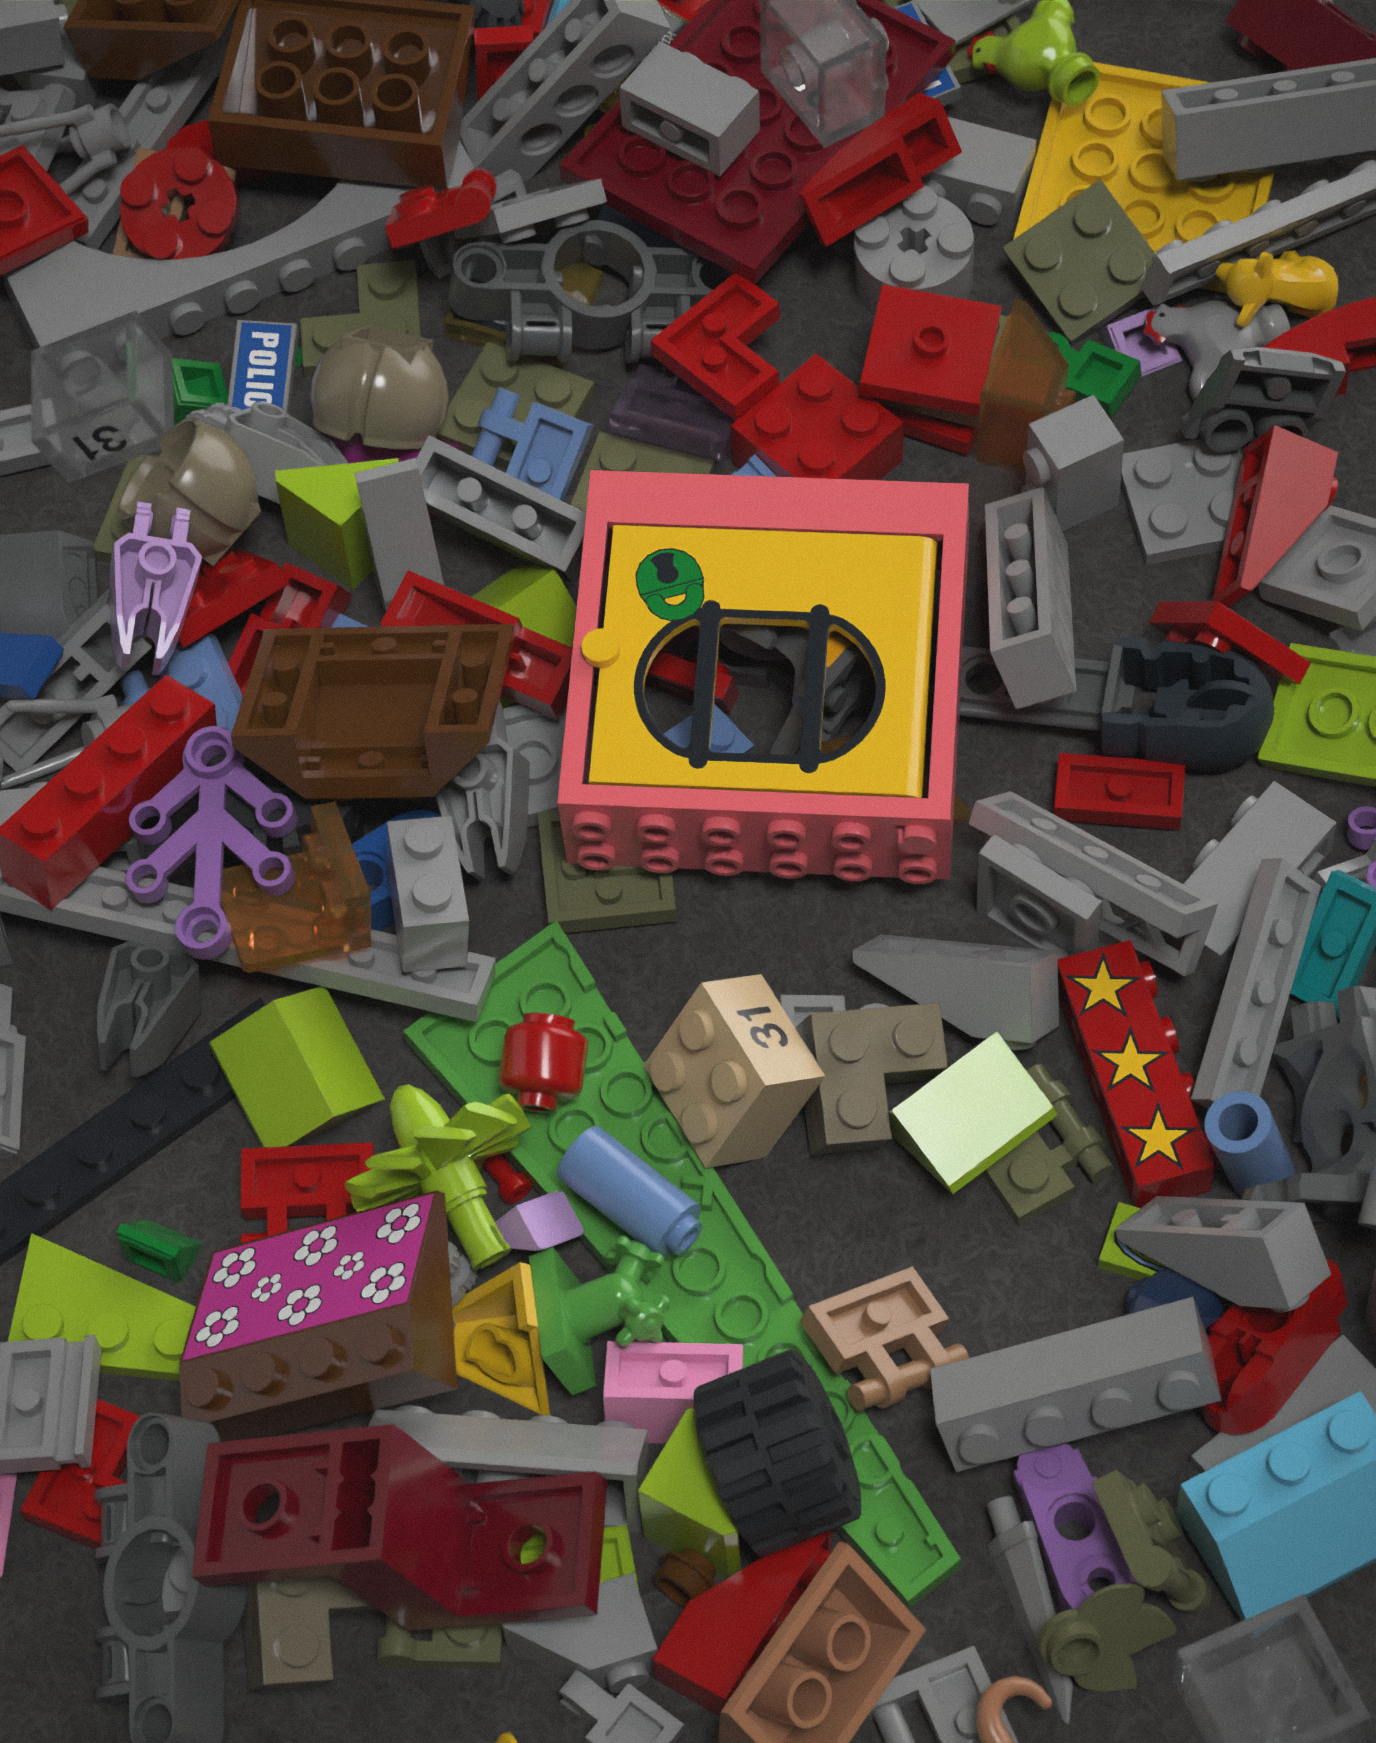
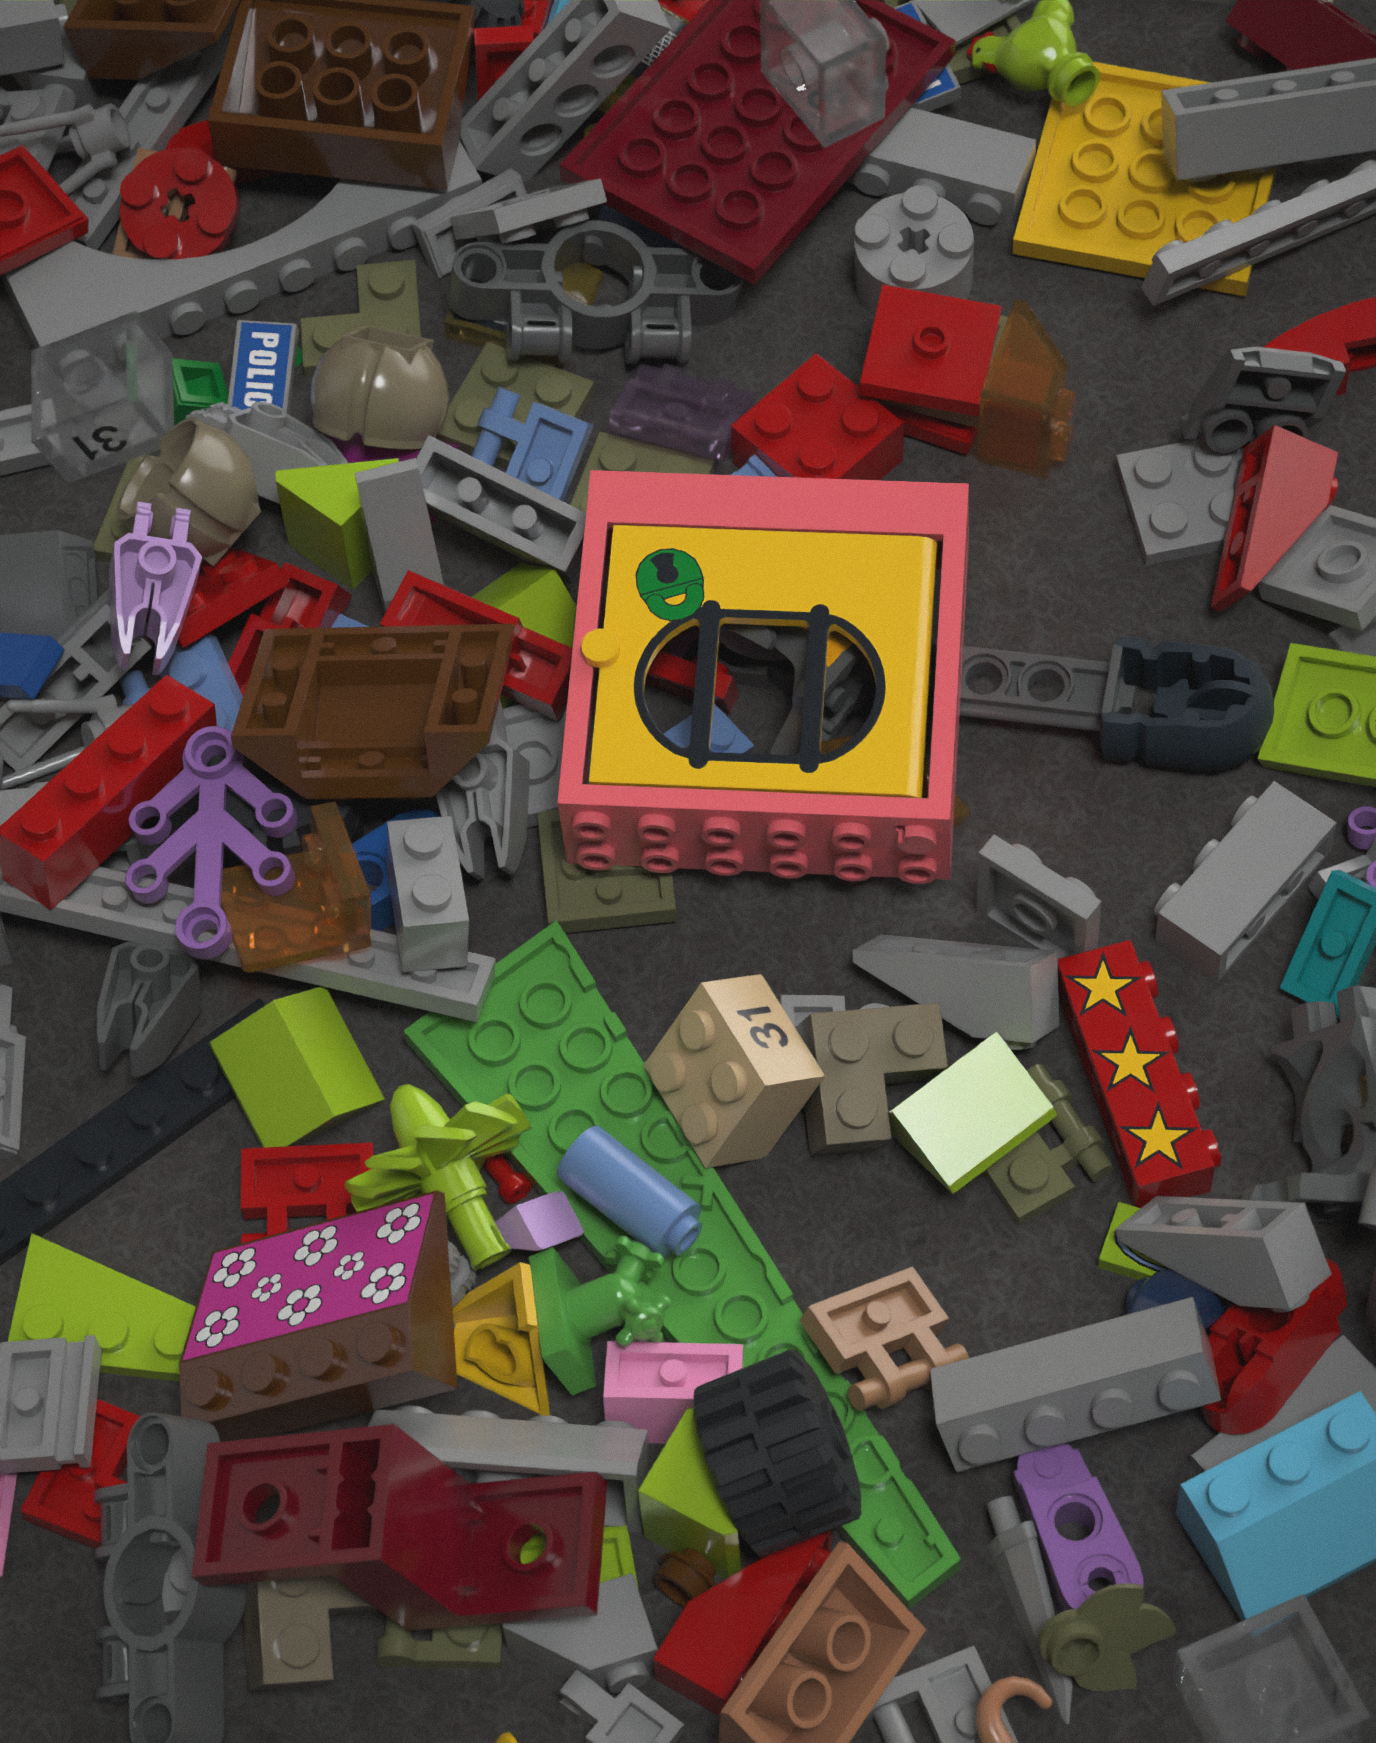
green slope [116,1220,203,1283] -> none
red plate [385,168,497,249] -> none
red head [498,1013,588,1113] -> none
light grey brick [619,41,760,176] -> none
red plate [650,273,780,421] -> none
red slope [798,92,962,247] -> none
light grey fence [968,791,1219,976] -> none
light grey brick [985,487,1076,709] -> none
olive plate [1002,179,1155,346] -> none
light grey brick [1021,395,1124,531] -> none
green plate [1027,332,1142,418] -> none
red plate [1054,753,1186,830] -> none
olive plate [1092,1470,1212,1614] -> none
lavender slope [1097,305,1182,377] -> none
light grey animal [1143,300,1290,402] -> none
red wing [1149,601,1311,684] -> none
light grey plate [1191,858,1321,1110] -> none
medium blue brick [1205,1091,1295,1198] -> none
yellow animal [1216,250,1338,328] -> none

